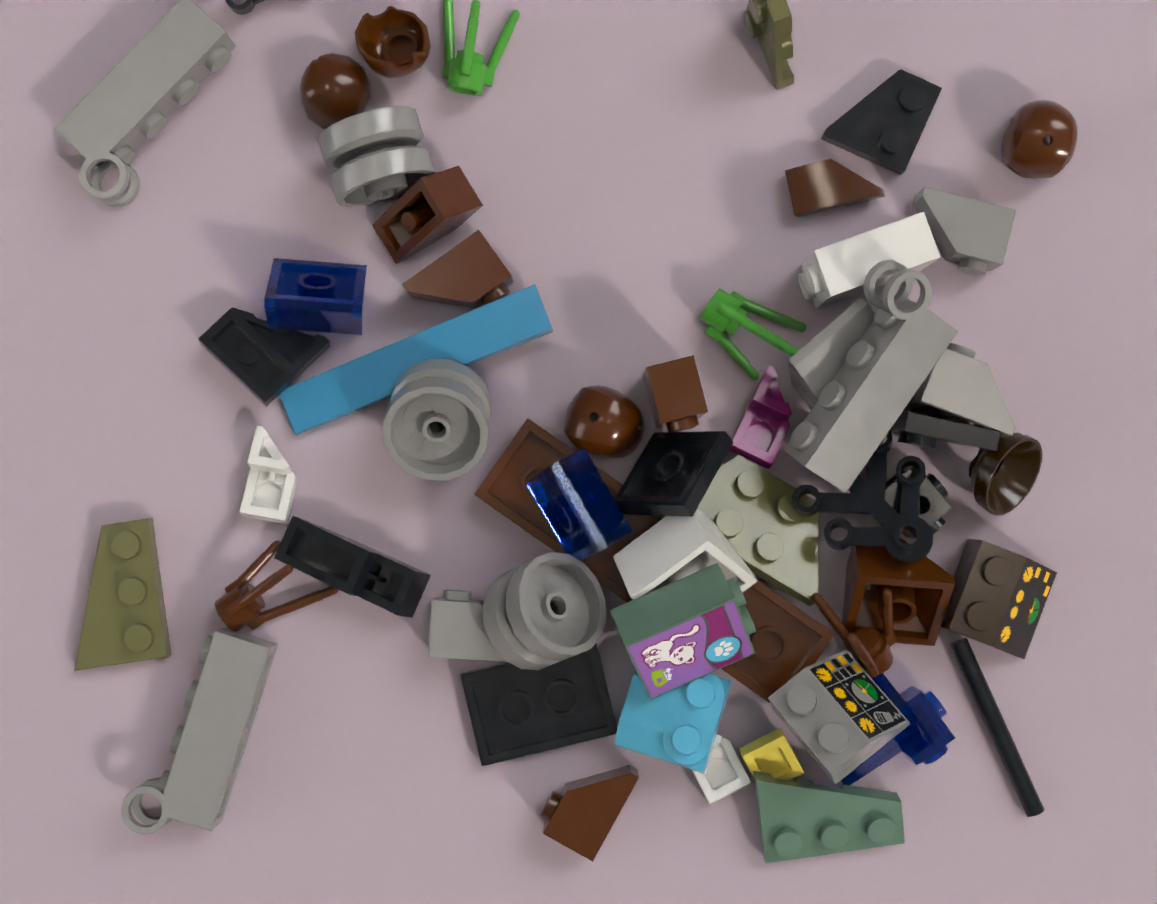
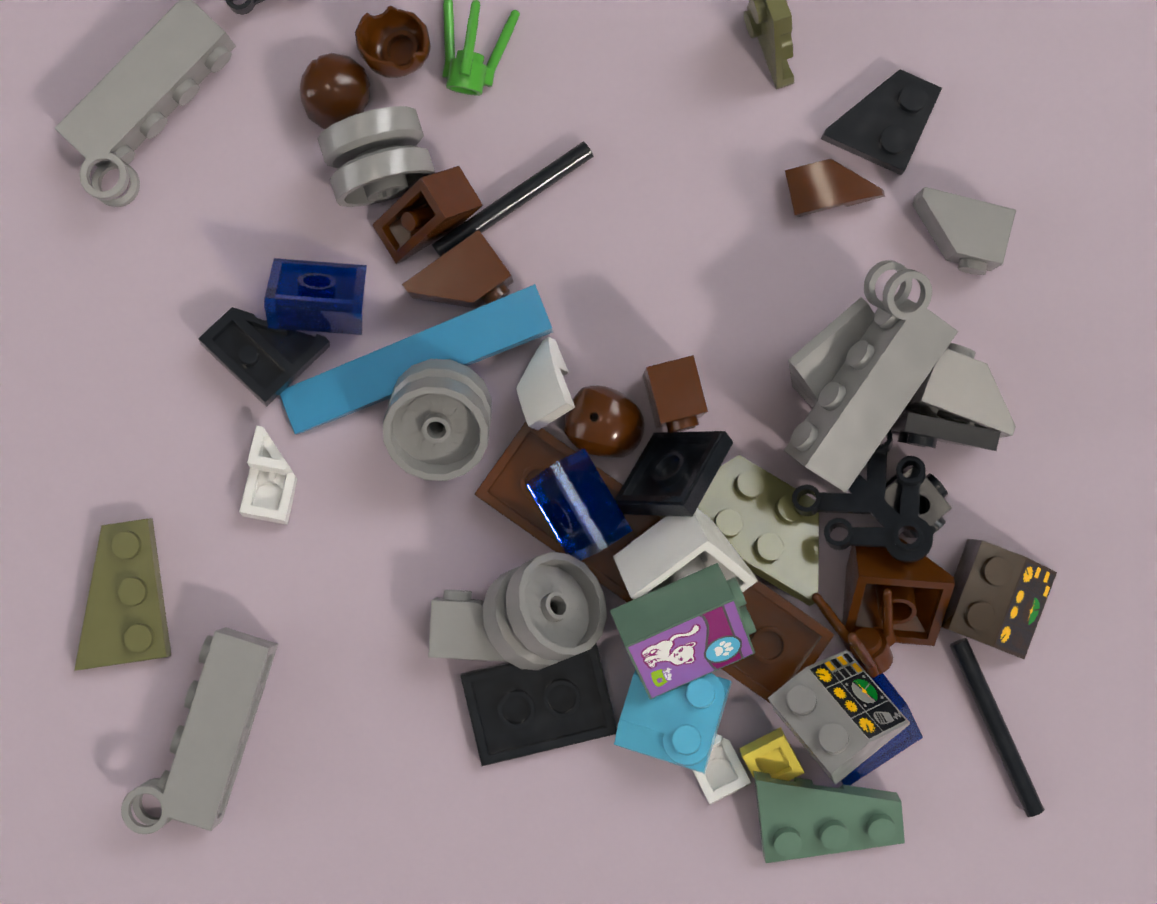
reddish brown plant [215,540,339,632] -> none
black slope [274,516,431,618] -> none
reddish brown slope [540,765,639,862] -> none
bright green plant [699,288,806,380] -> none
magenta slope [730,365,793,469] -> none
white brick [798,212,940,309] -> none
clear blue bracket [897,686,955,765] -> none
dark brown piece [969,432,1042,516] -> none
reddish brown helmet [1001,100,1078,179] -> none
none -> black bar [432,141,594,257]
none -> white slope [516,337,575,430]

